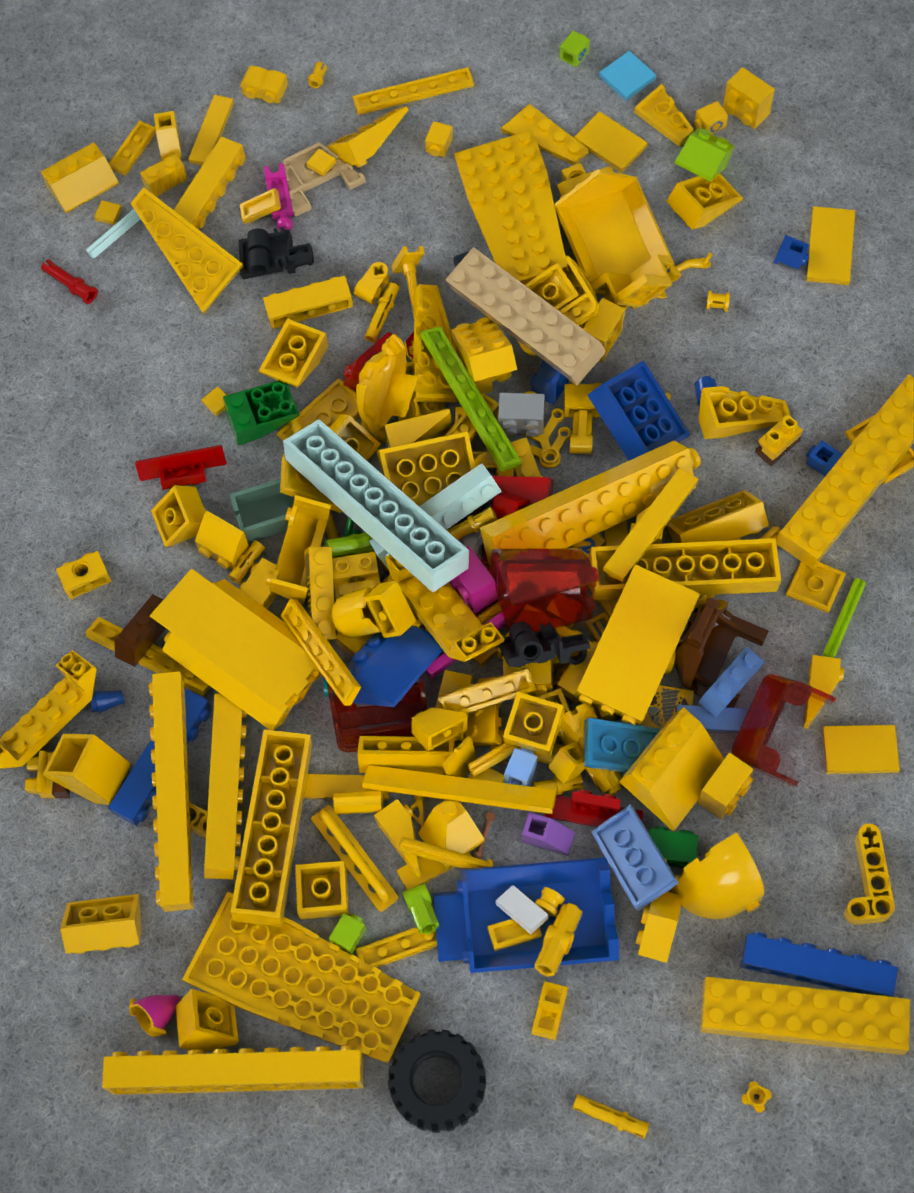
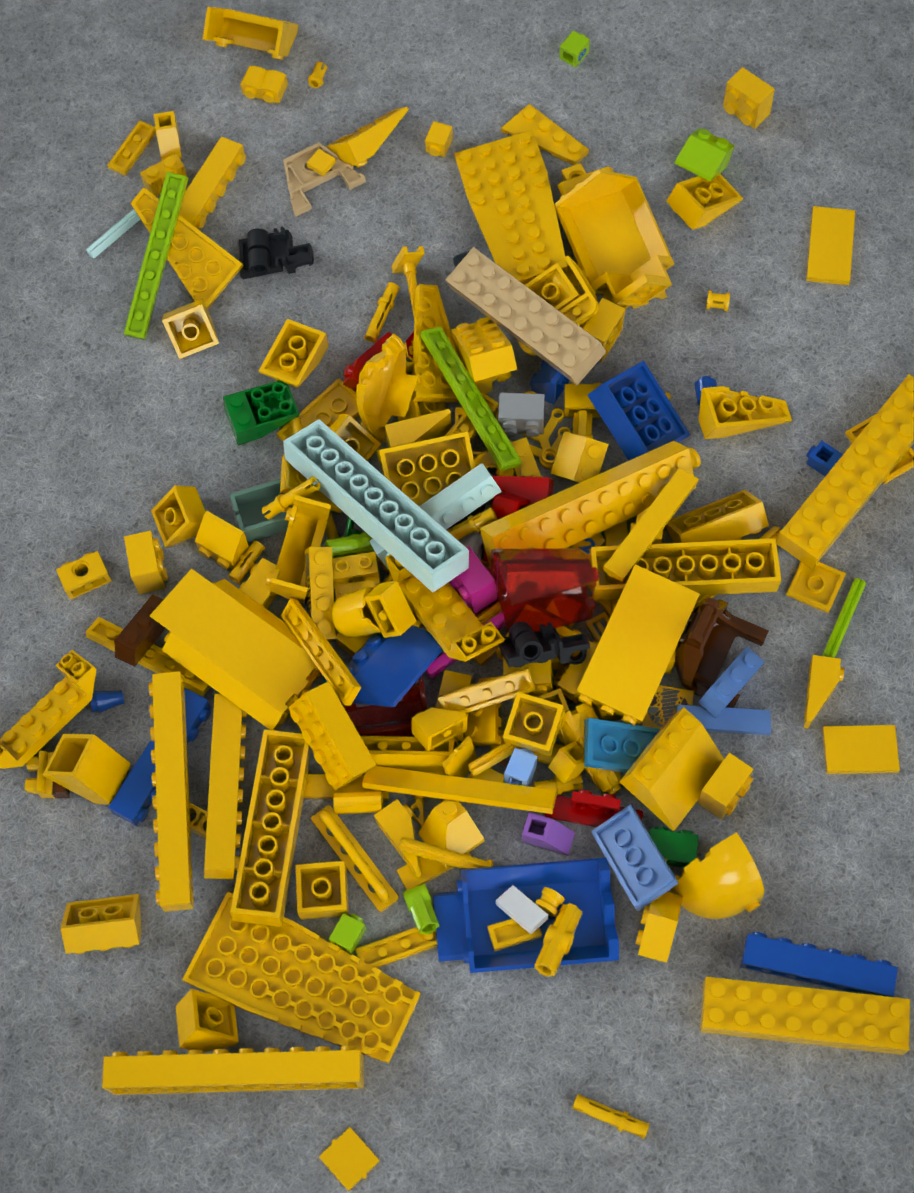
yellow slope [40,142,119,213] -> none
red pin [41,259,98,304] -> none
yellow tile [94,200,122,225] -> none
dark pink hat [129,995,181,1038] -> none
red bracket [135,445,226,490] -> none
yellow tile [188,95,234,166] -> none
yellow tile [201,386,226,416] -> none
yellow tile [240,188,281,224] -> none
yellow brick [263,276,353,329] -> none
dark pink plate [264,163,294,231] -> none
yellow tile [352,67,474,115] -> none
yellow piece [354,262,389,305] -> none
black tyre [388,1029,486,1133] -> none
nougat hinge [473,812,495,859] -> none
yellow slope [531,981,568,1041] -> none
yellow tile [574,111,648,173] -> none
medium azure tile [599,51,656,101] -> none
yellow wing [634,84,694,147] -> none
yellow piece [668,252,713,283] -> none
yellow brick [694,101,728,134] -> none
clear red windscreen [731,674,836,787] -> none
yellow plate [741,1081,772,1113] -> none
yellow hips [755,415,803,466] -> none
blue brick [773,235,810,270] -> none
yellow beam [844,823,895,925] -> none
none -> lime tile [123,172,188,340]
none -> yellow brick [124,530,169,594]
none -> yellow slope [162,299,219,359]
none -> yellow windscreen [202,6,299,60]
none -> yellow pin [262,476,320,520]
none -> yellow brick [288,681,376,790]
none -> yellow piece [319,1127,380,1191]
none -> yellow slope [550,431,609,483]

